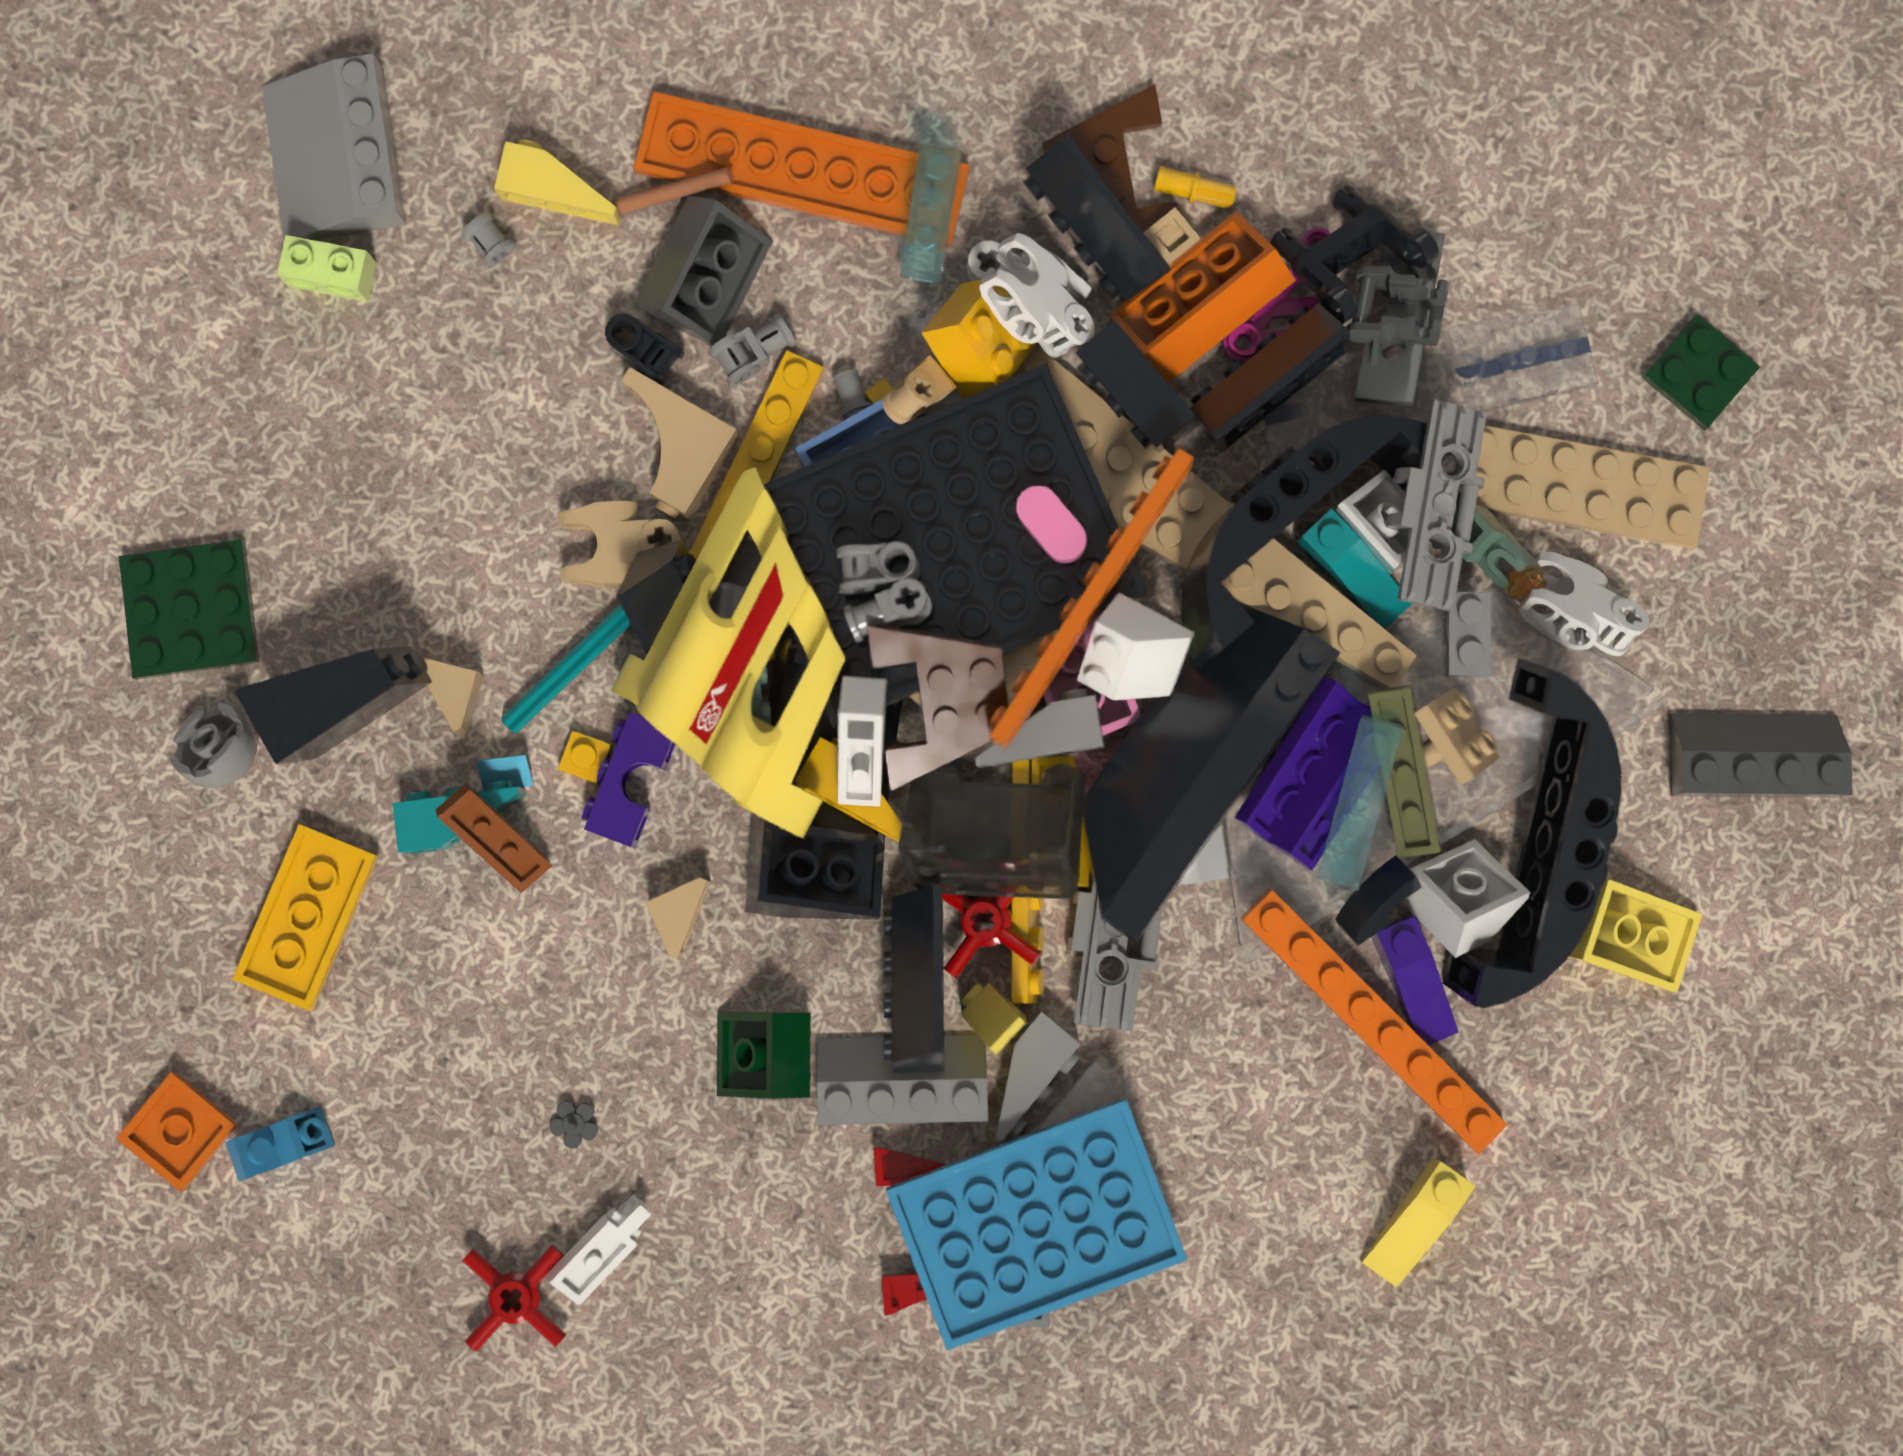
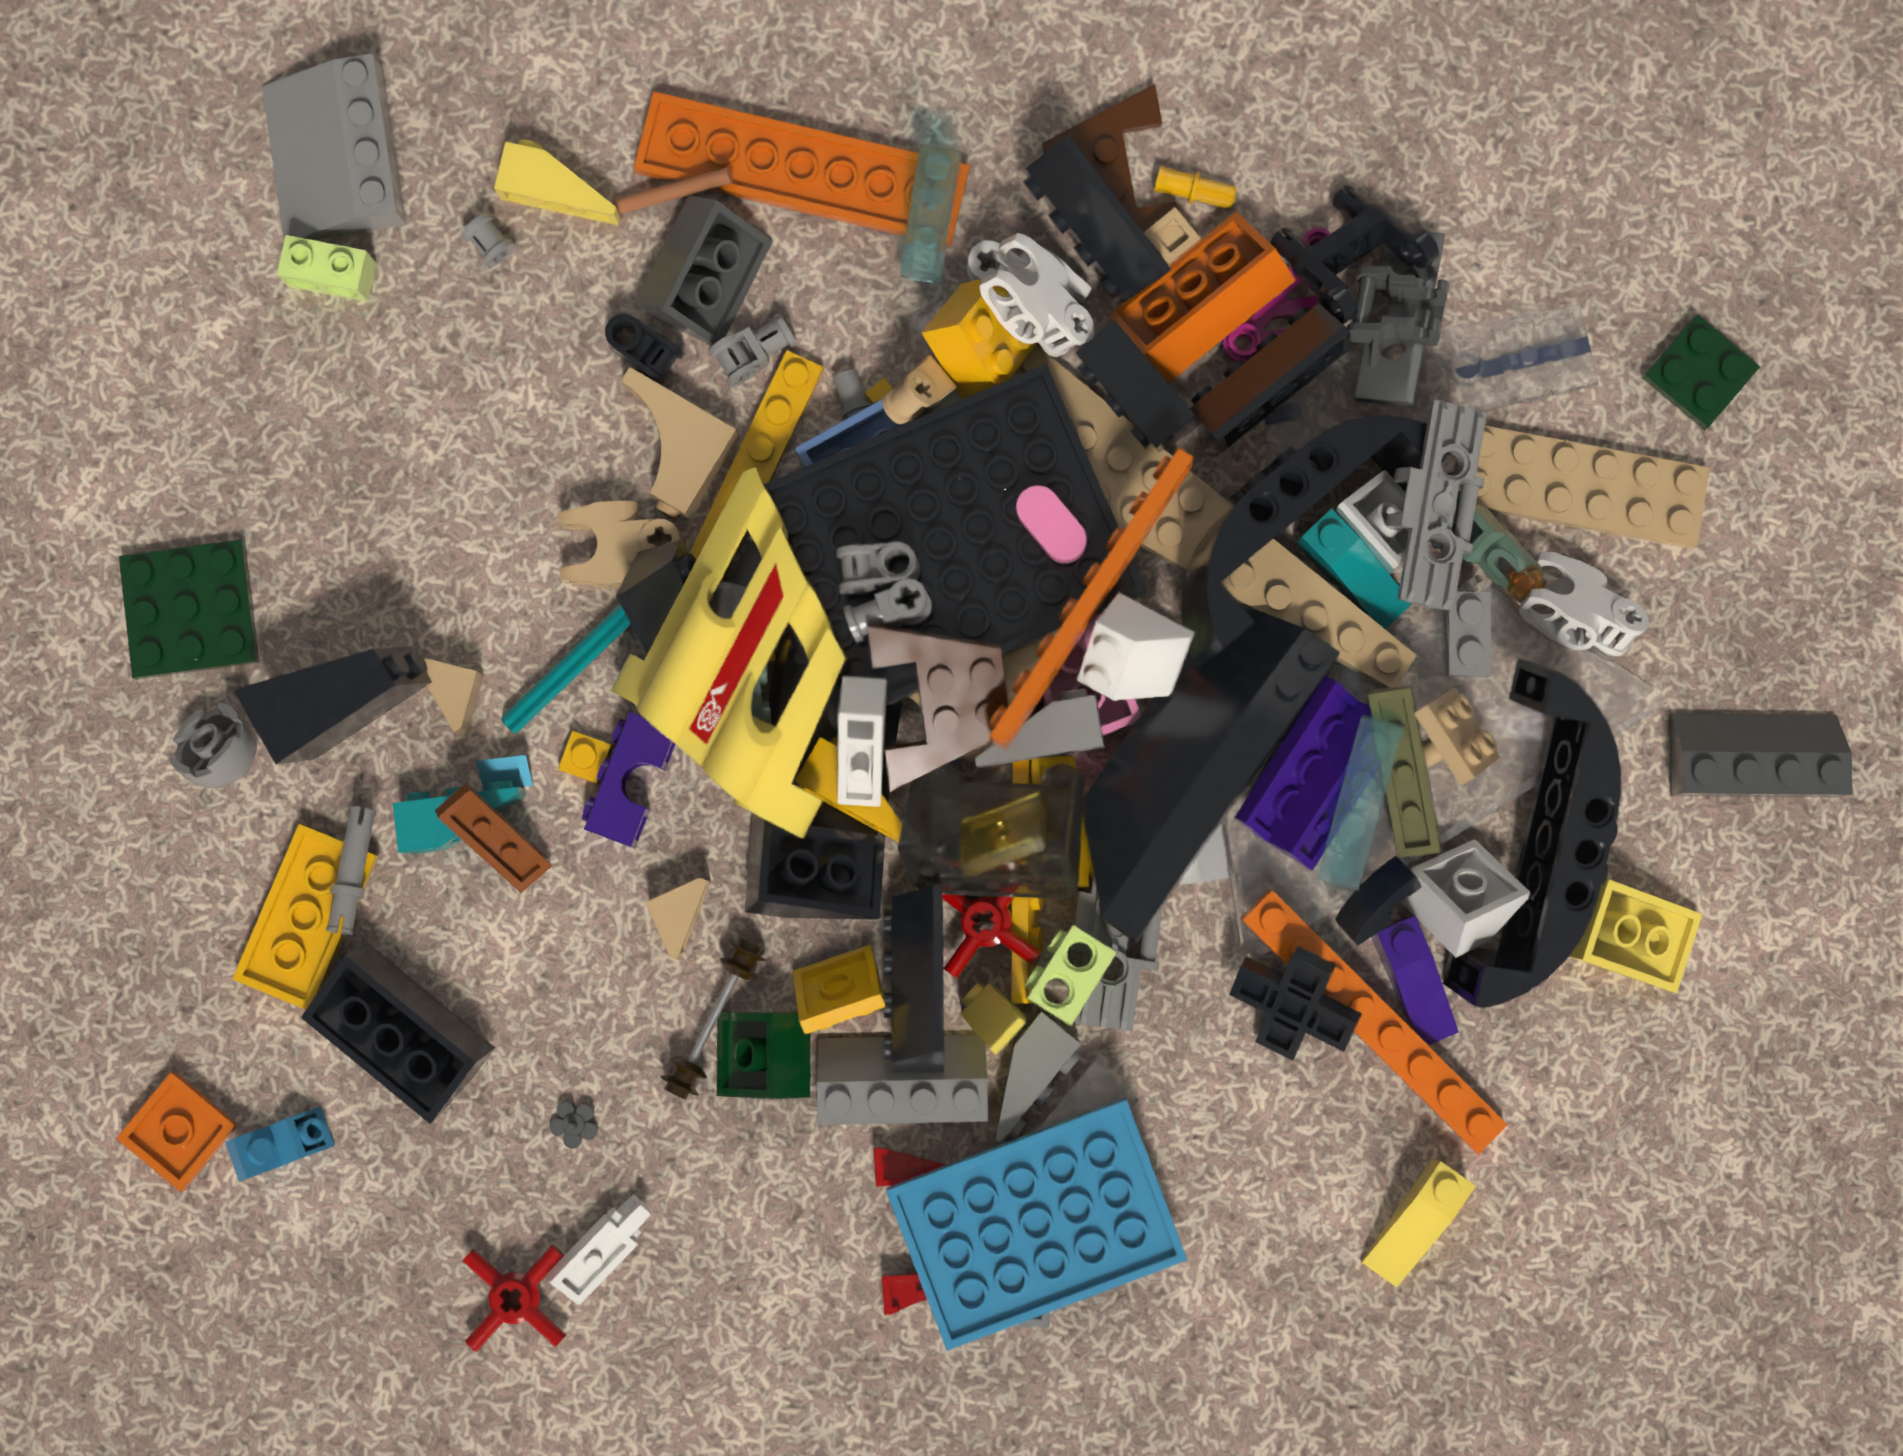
none -> black slope [300,942,495,1124]
none -> light grey pin [325,806,377,935]
none -> dark brown axle [660,937,766,1100]
none -> yellow plate [792,944,886,1034]
none -> clear yellow tile [960,791,1046,877]
none -> yellowish green brick [1024,925,1117,1025]
none -> black plate [1229,946,1363,1061]

